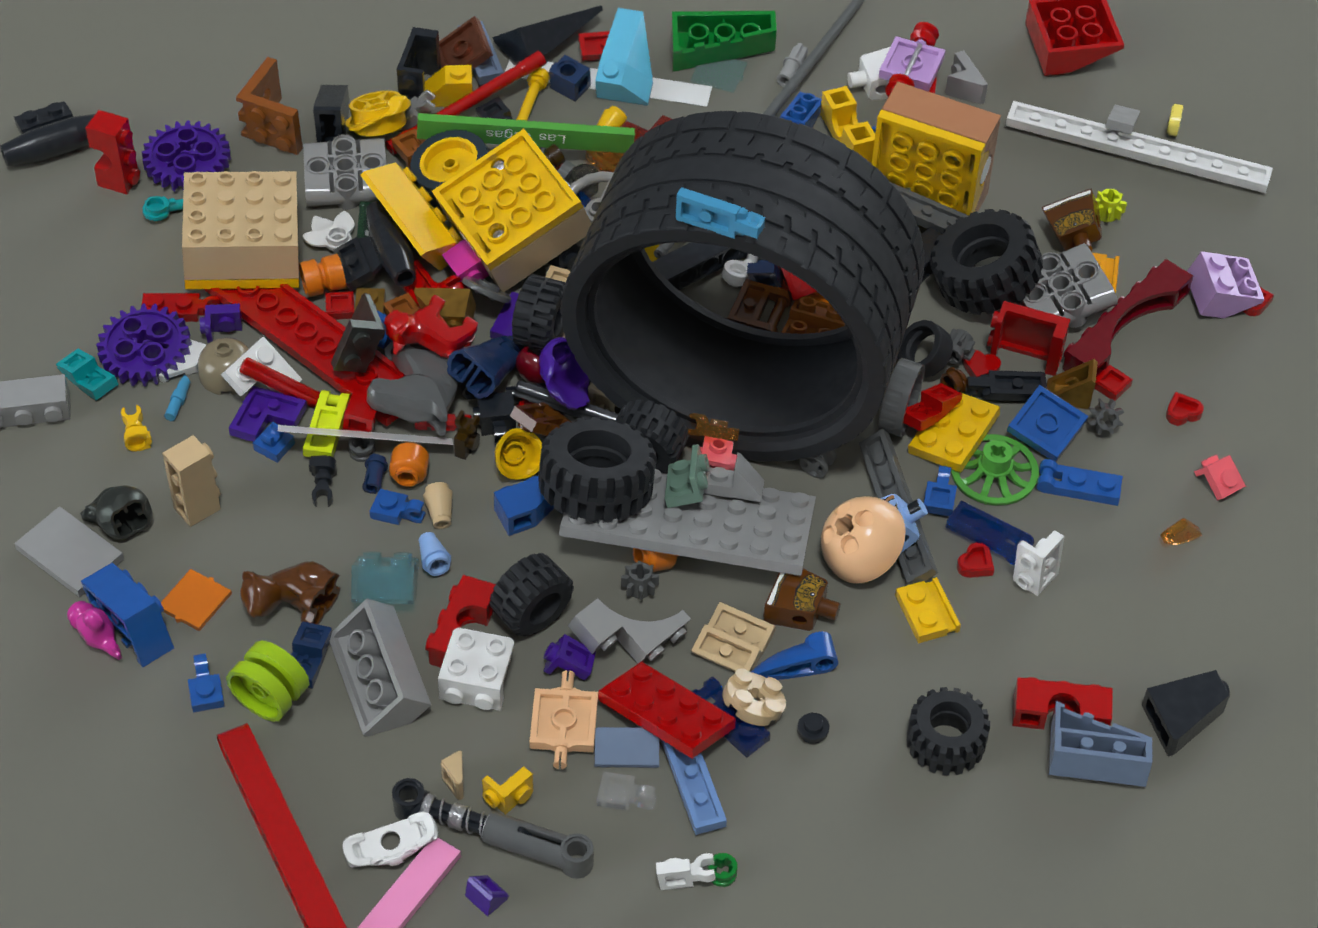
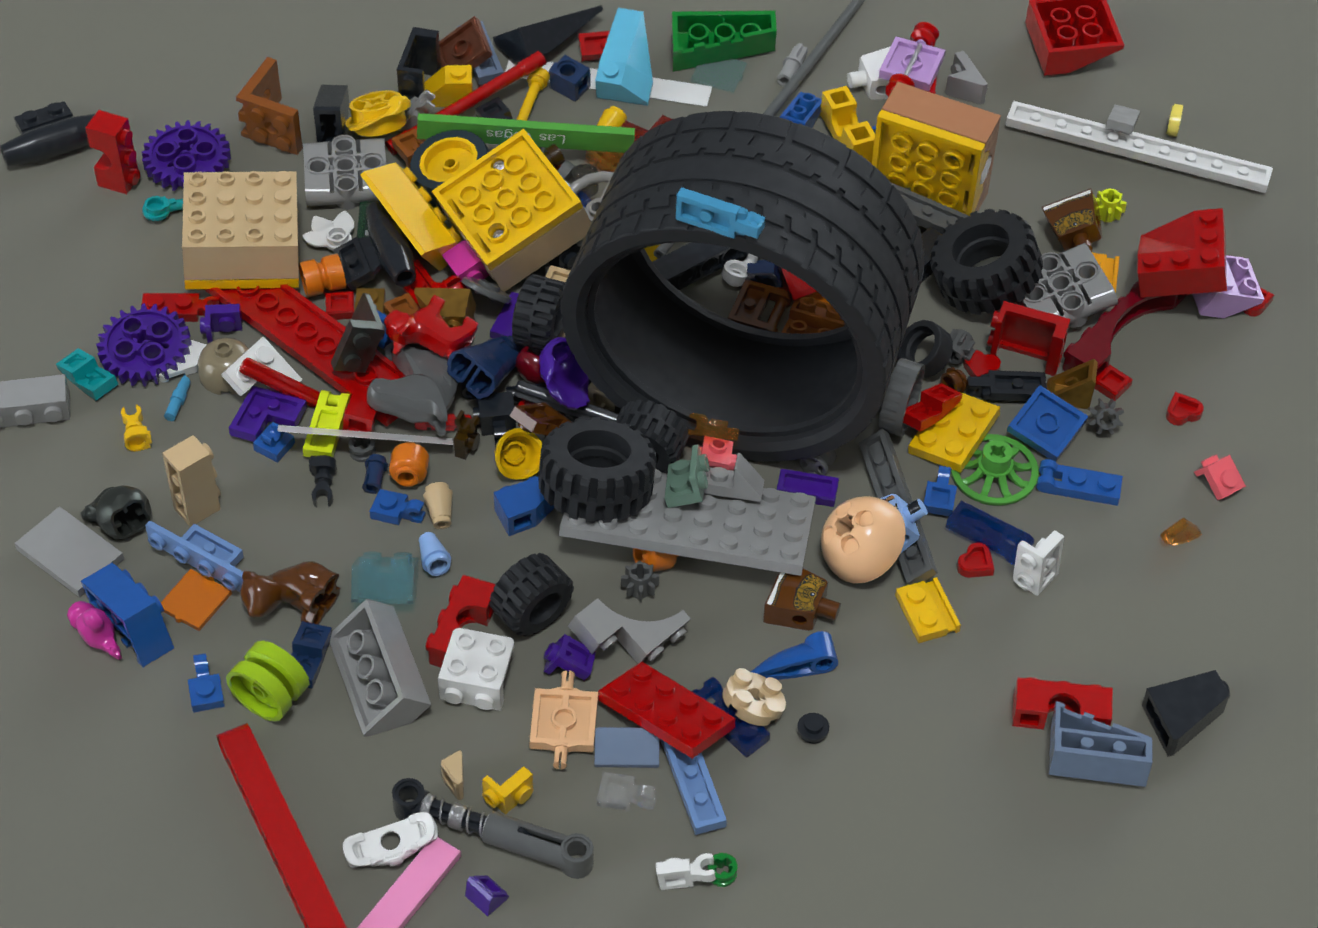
tan slope [691,602,776,672] -> none
black tyre [906,687,990,775] -> none
none -> medium blue bracket [145,521,244,592]
none -> dark purple tile [777,469,839,507]
none -> red slope [1138,208,1227,298]

